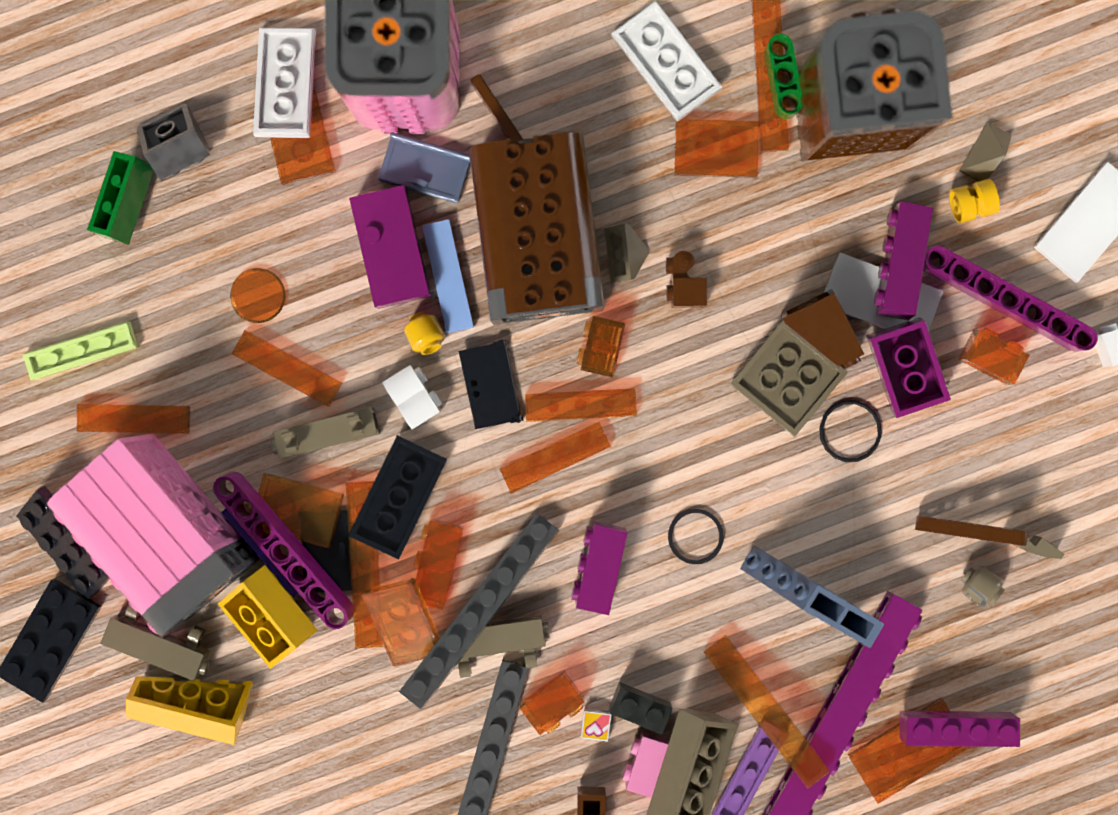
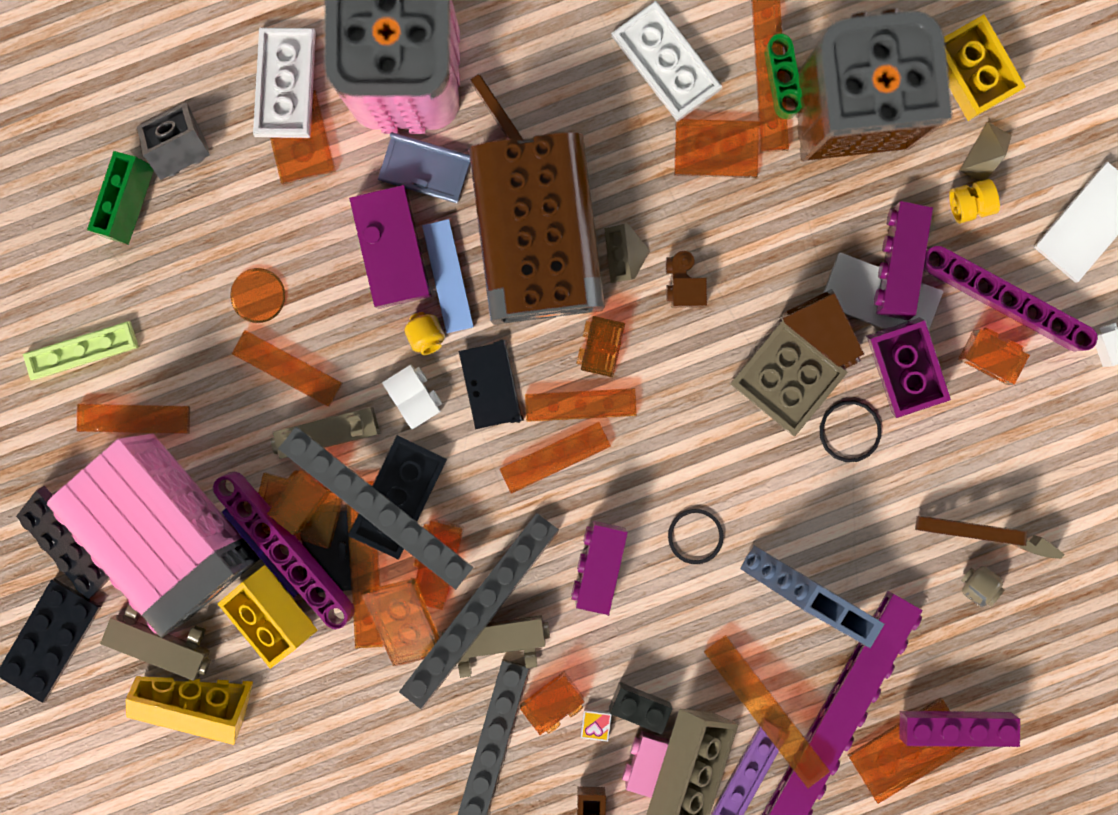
none -> clear orange brick [267,469,332,535]
none -> dark grey plate [278,426,473,590]
none -> yellow brick [944,14,1026,121]

